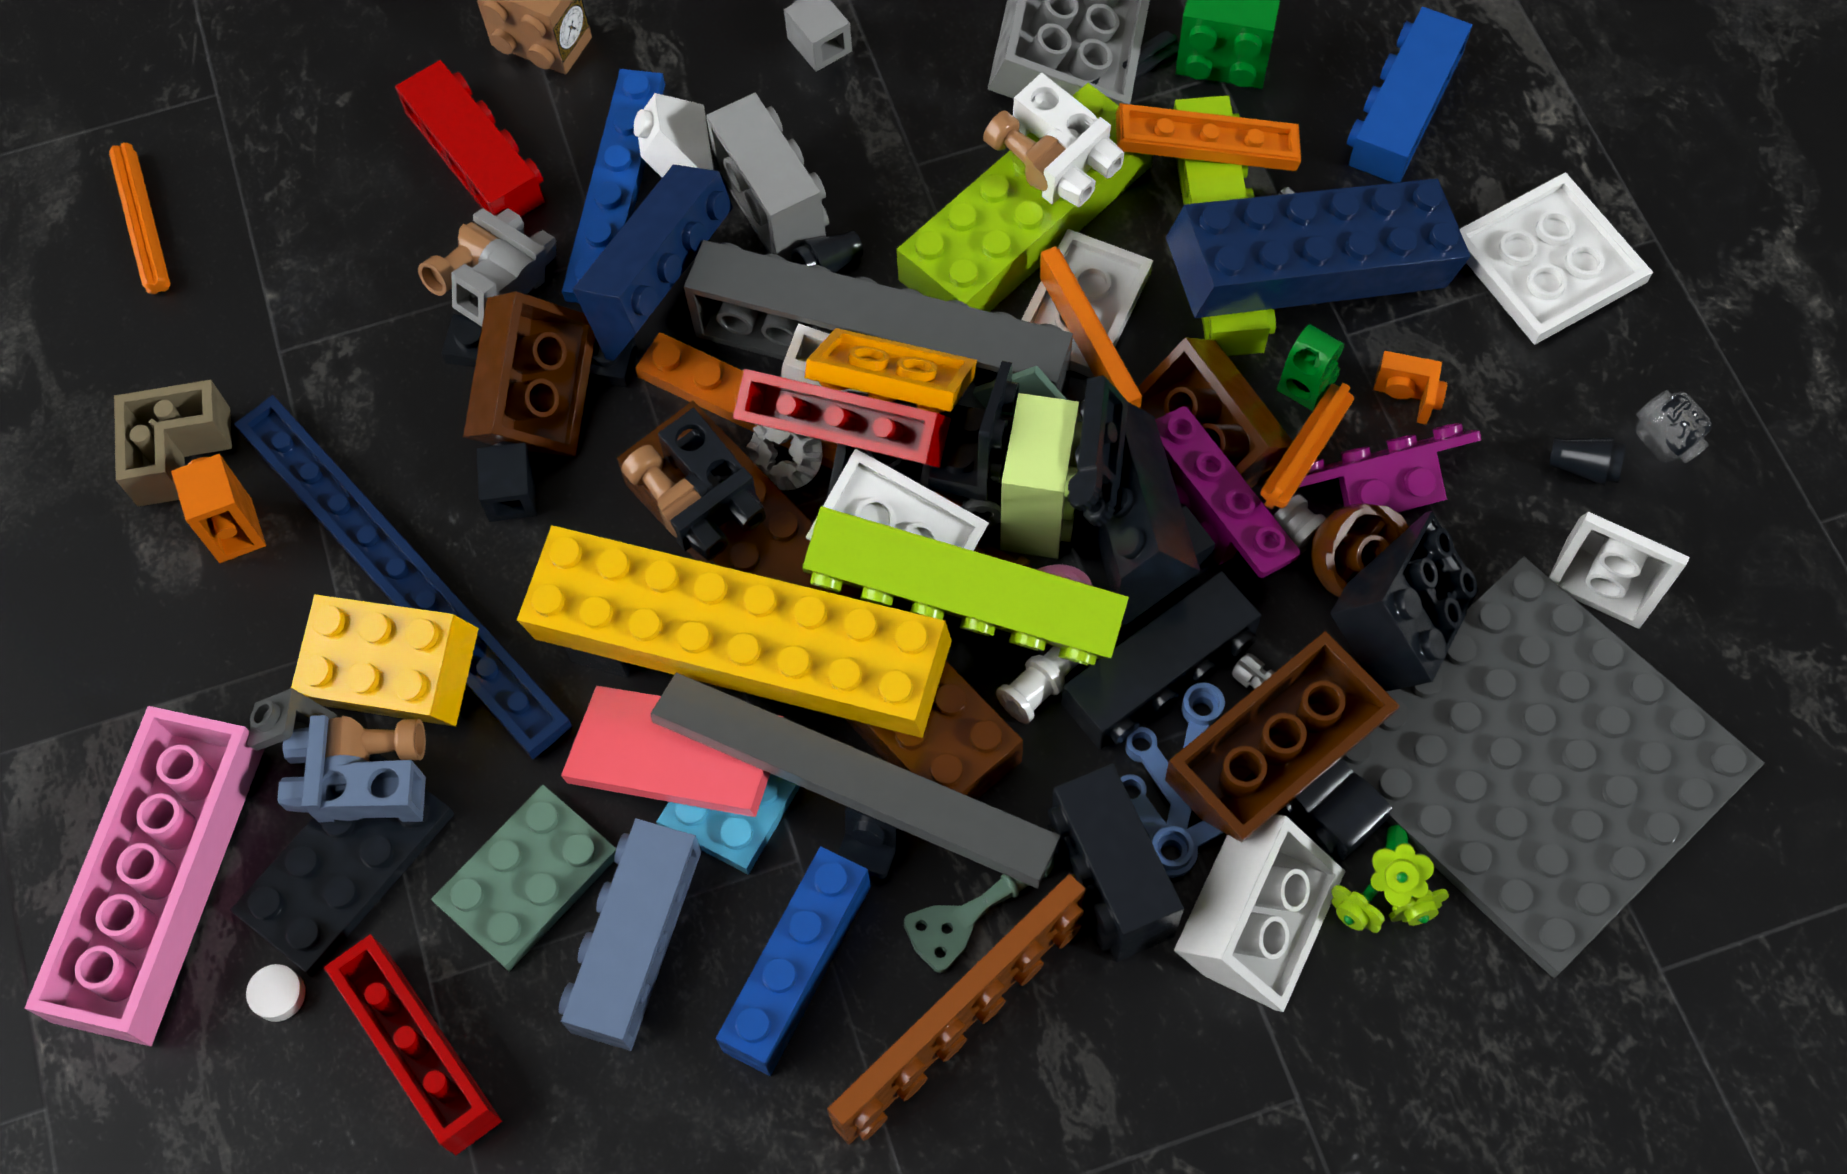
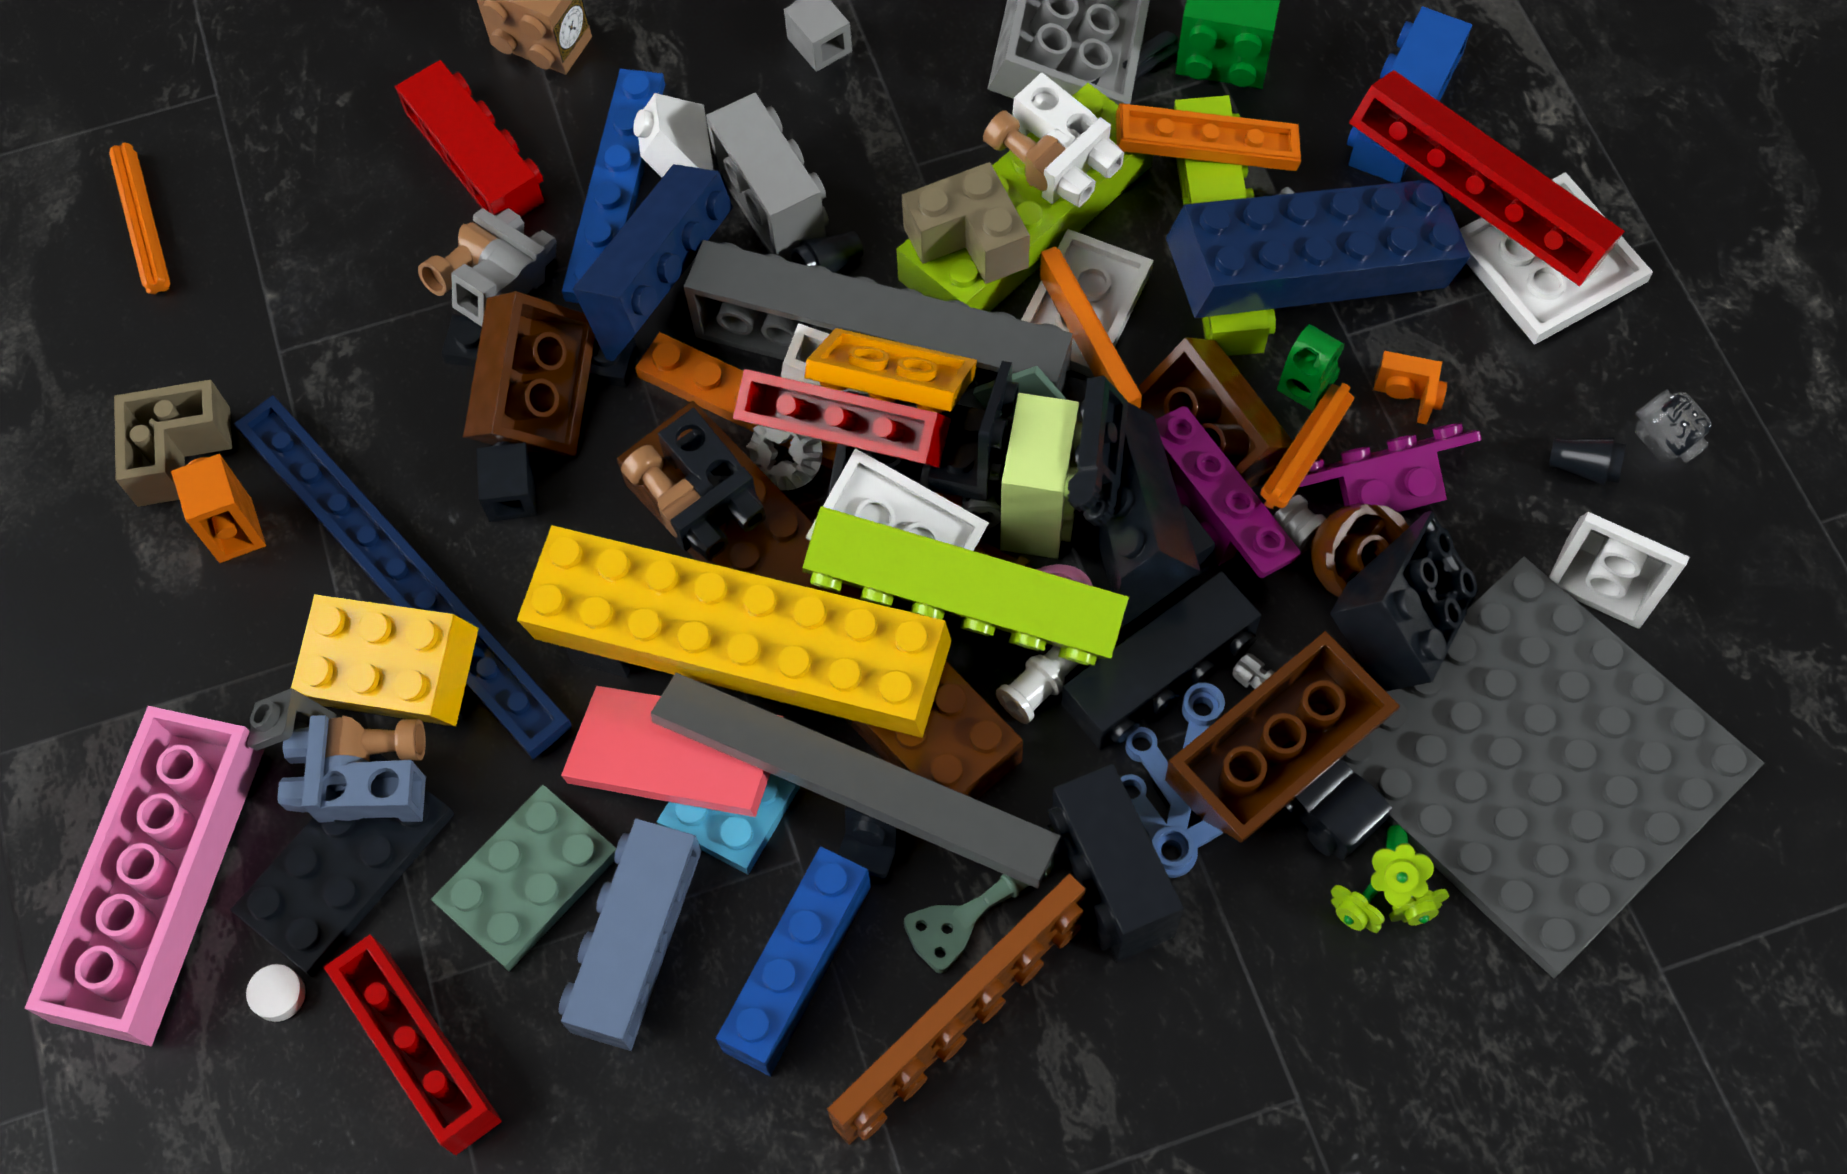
white slope [1174,815,1345,1012] -> none
none -> dark tan brick [902,162,1030,284]
none -> red brick [1349,70,1625,287]

